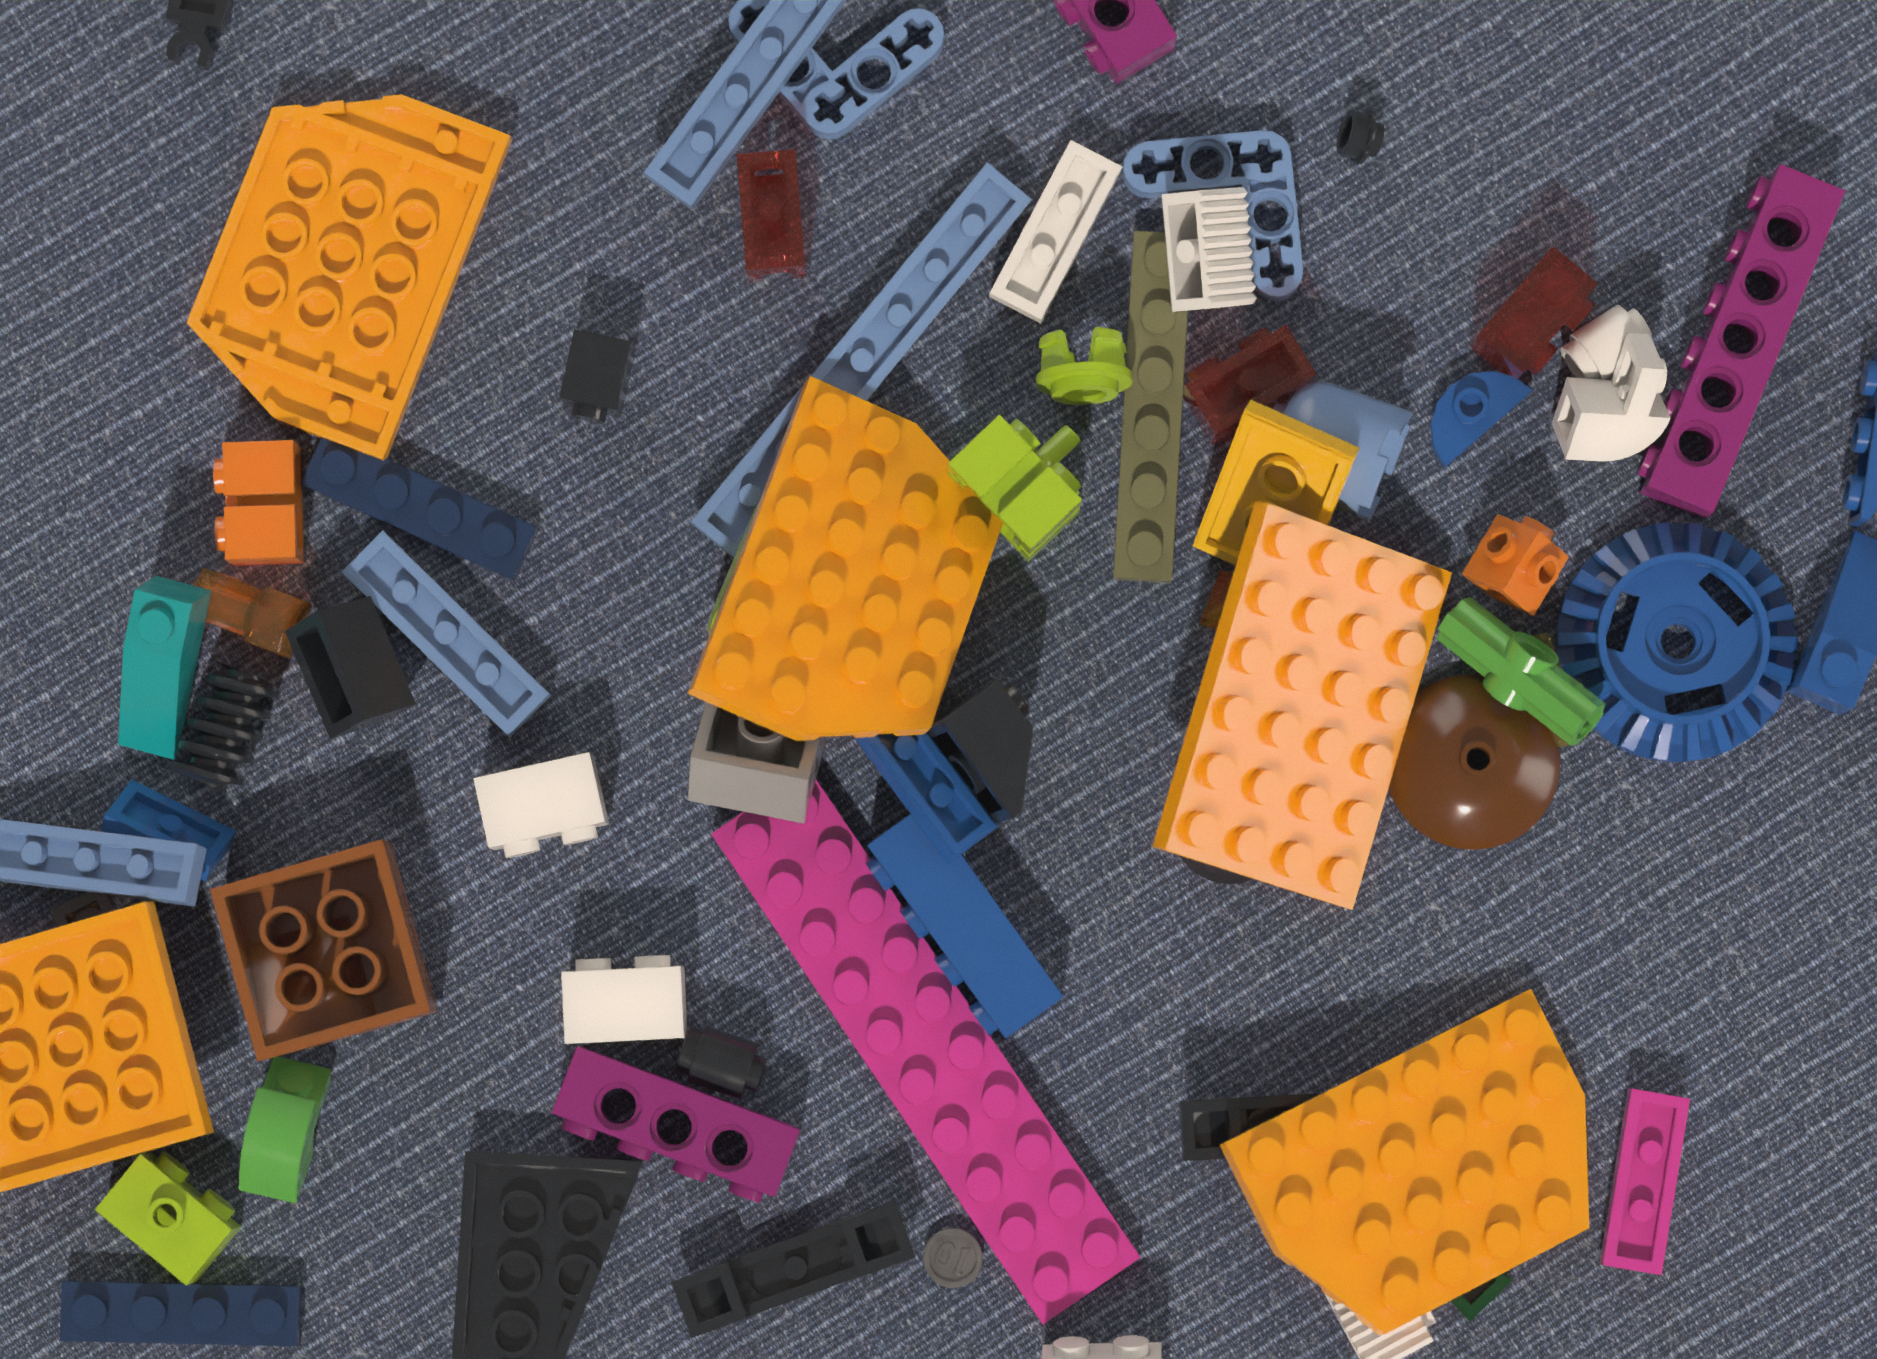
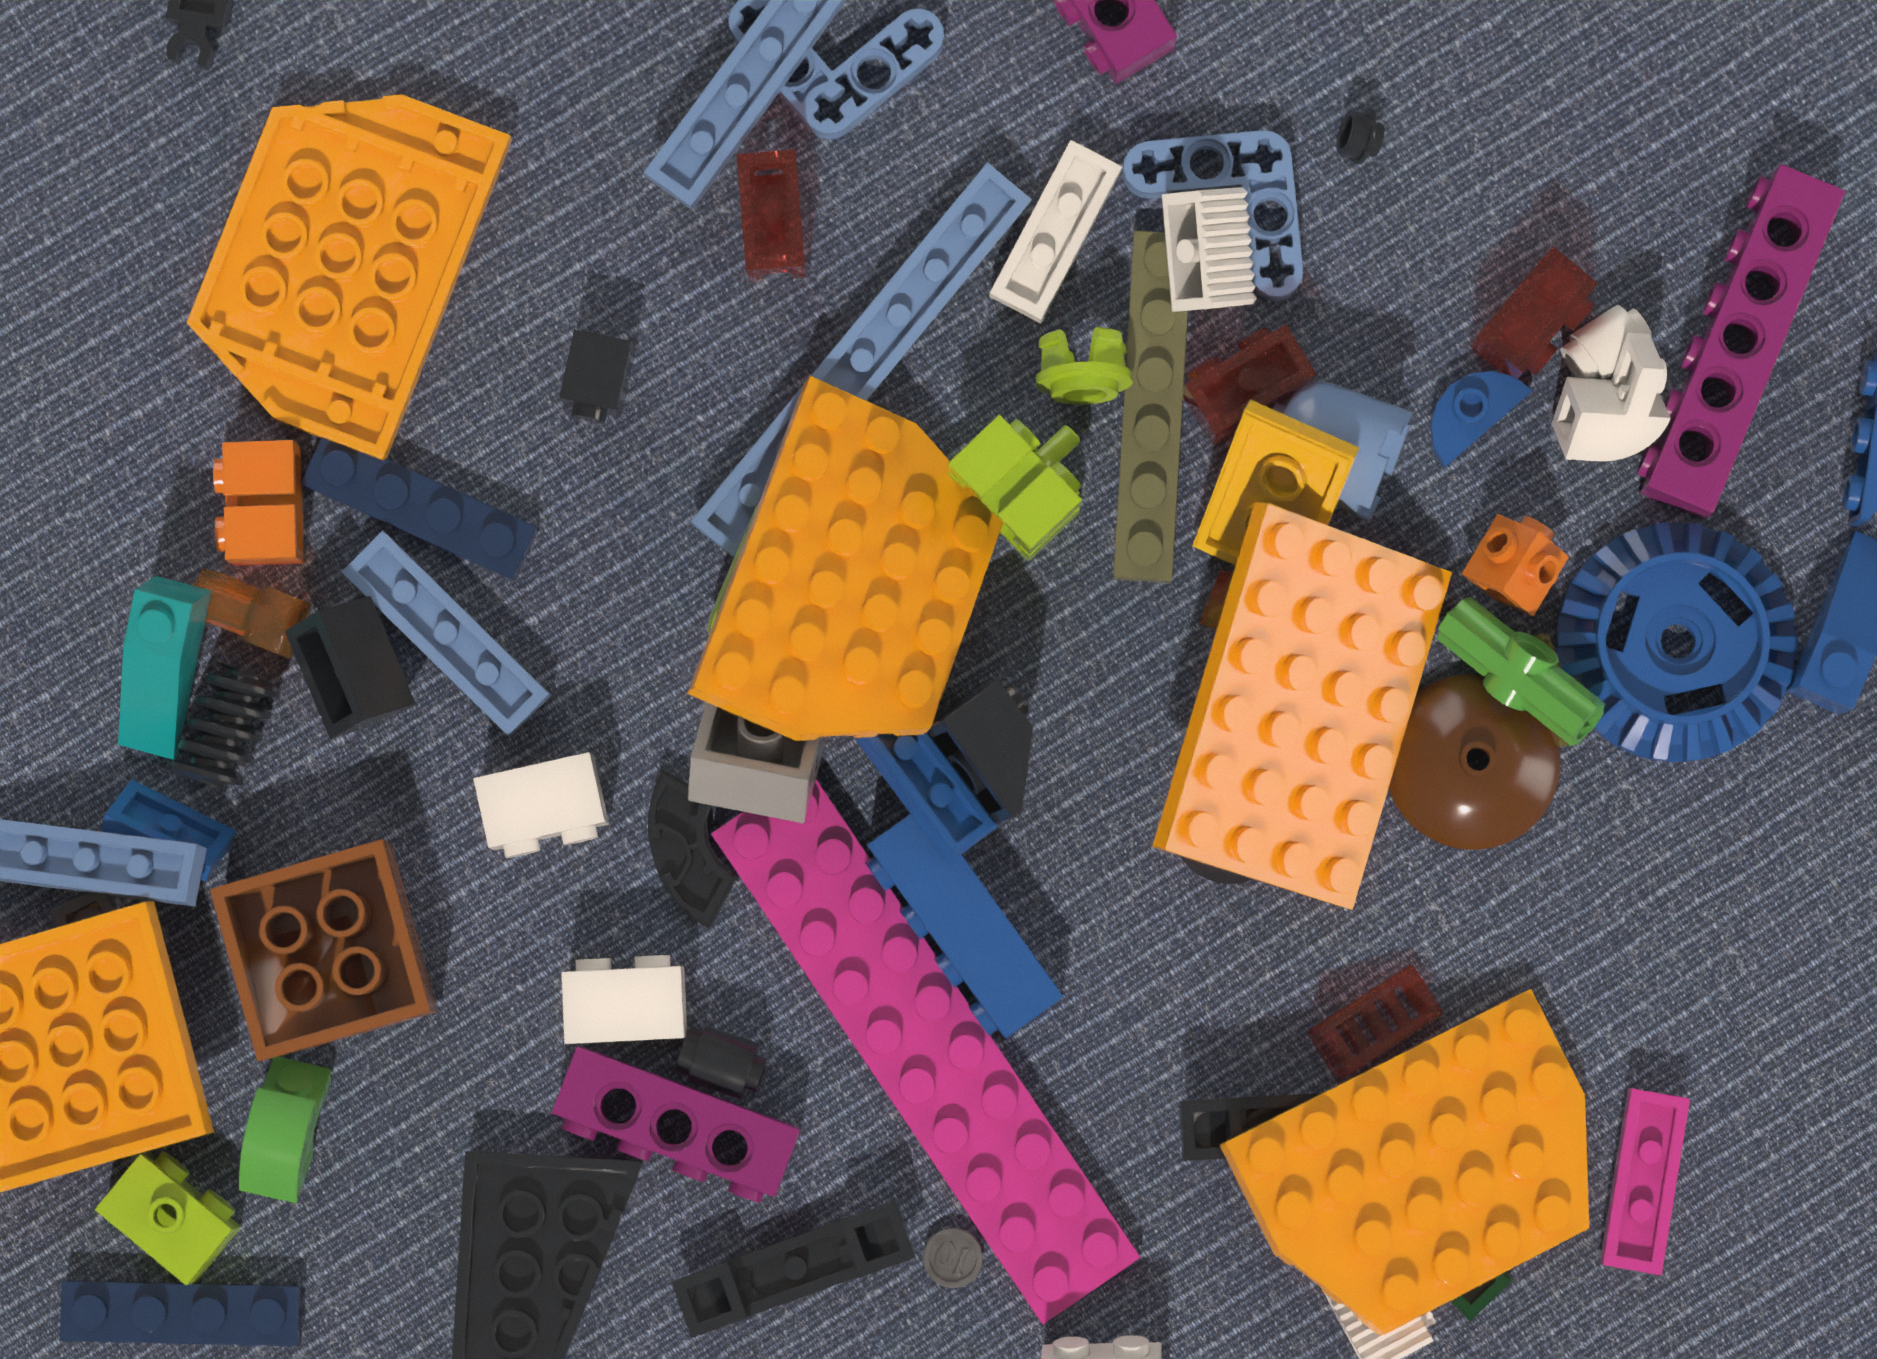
none -> black tile [648,770,738,929]
none -> clear red slope [1308,964,1444,1080]

